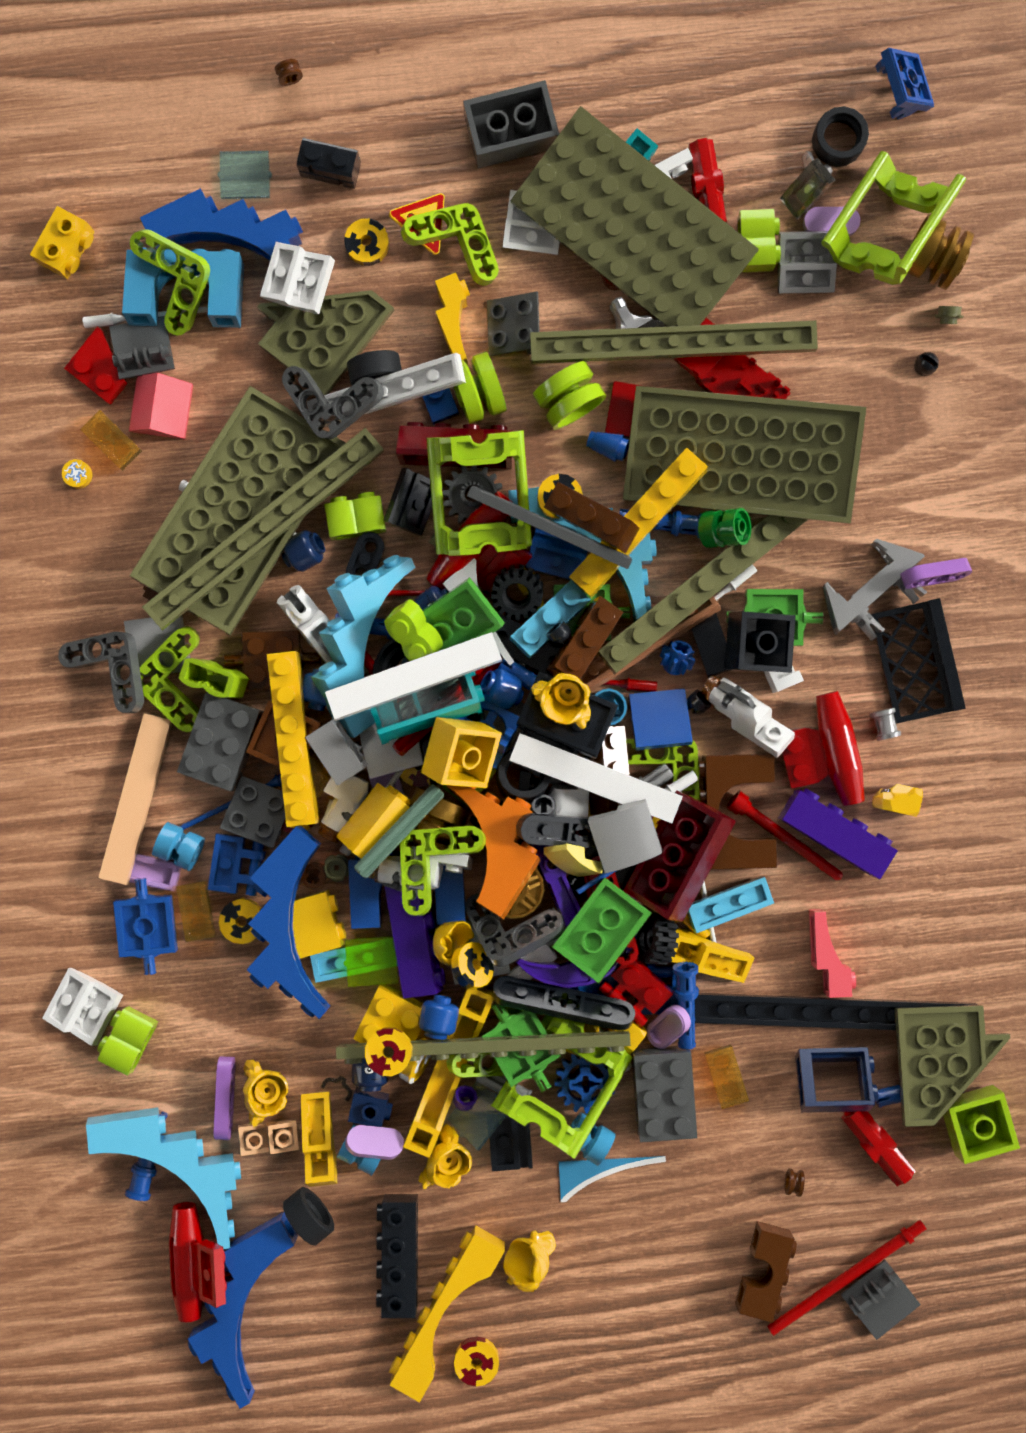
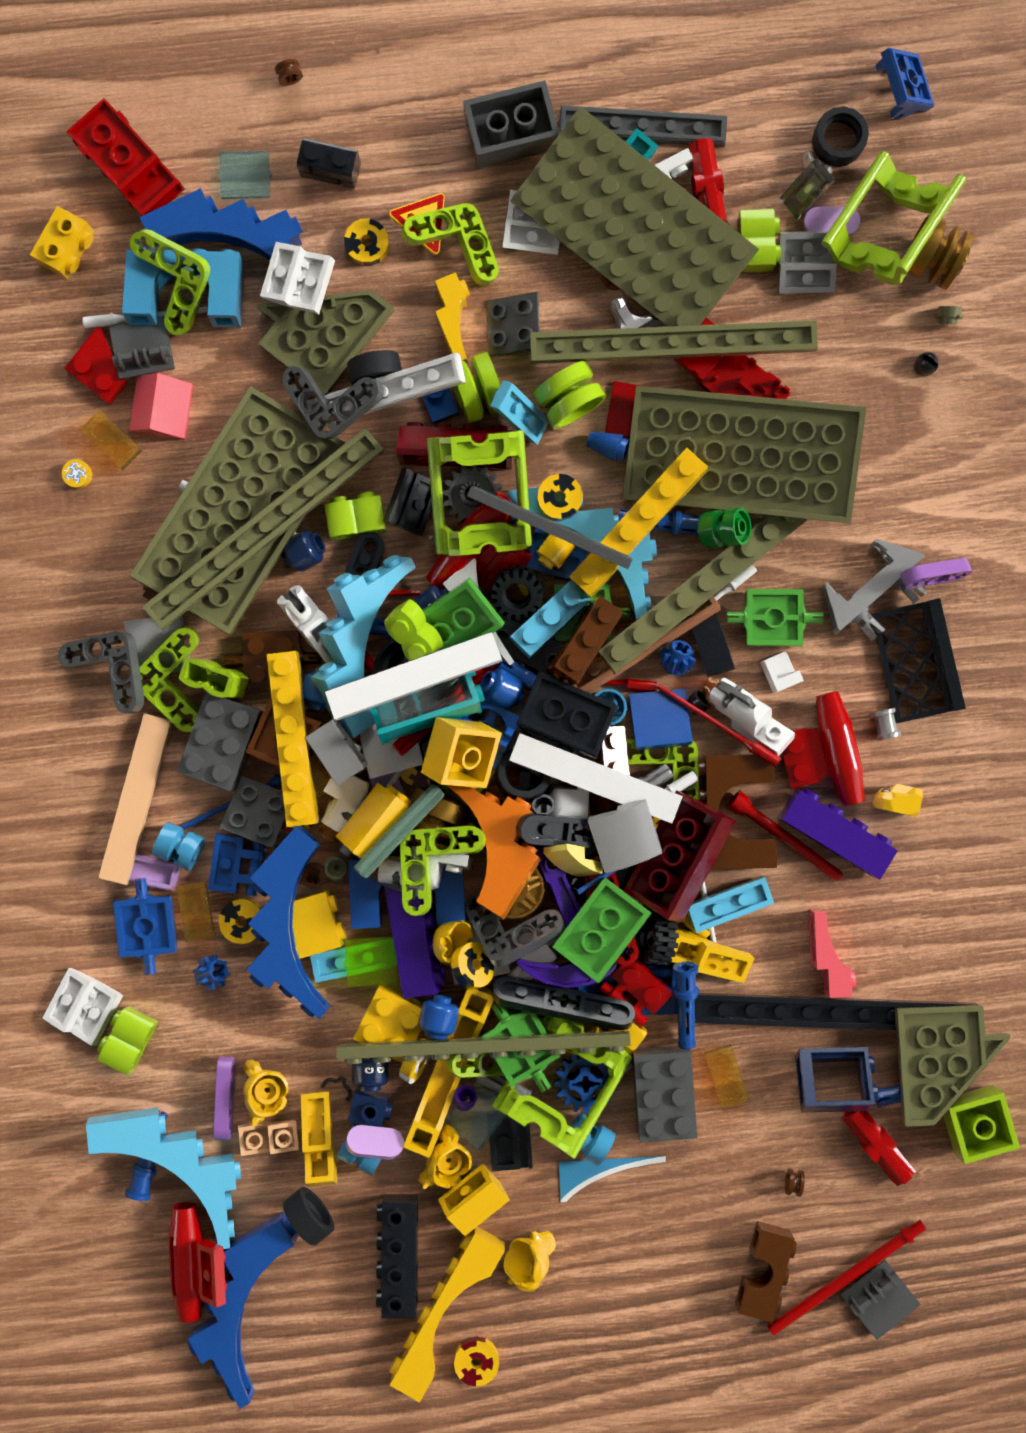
yellow piece [365,1027,413,1076] -> none
yellow hair [531,673,591,729] -> none
reddish brown arch [544,482,640,554] -> none
black hinge [546,620,572,645] -> none
lavender tile [647,1005,691,1049] -> none
black slope [725,611,796,673] -> none
none -> red piece [66,98,185,216]
none -> blue gear [192,954,230,991]
none -> yellow brick [438,1164,510,1236]
none -> medium azure plate [490,380,549,445]
none -> yellow brick [536,534,575,570]
none -> dark grey tile [559,105,727,147]
none -> red piece [657,684,781,768]

